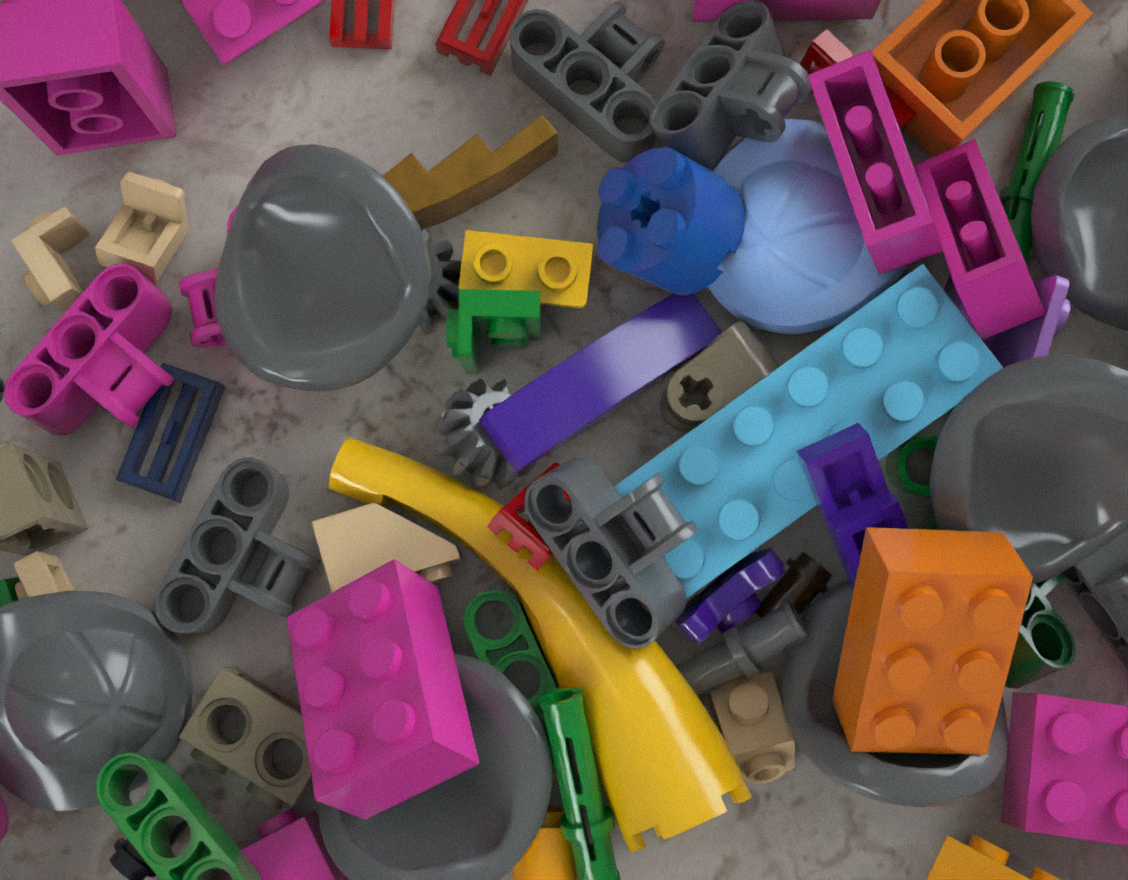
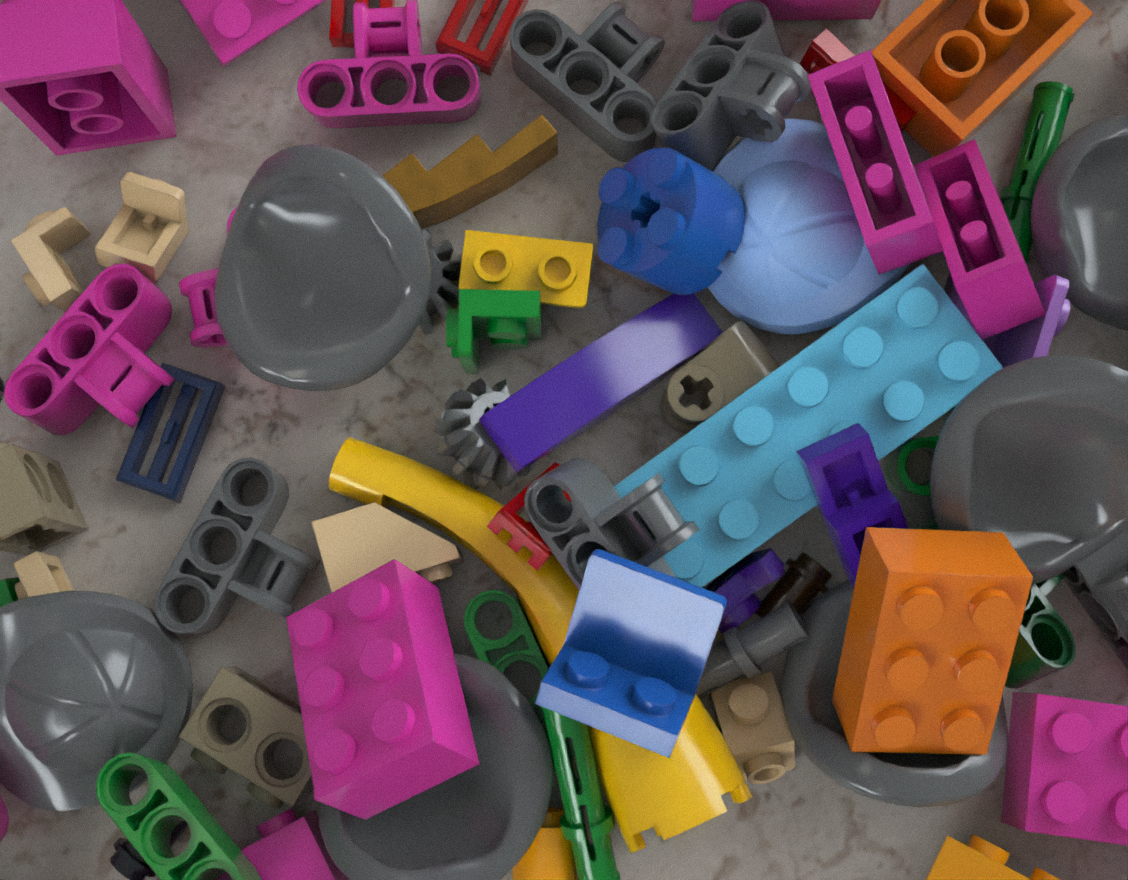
none -> dark pink piece [297,0,482,129]
none -> blue bracket [535,549,727,758]

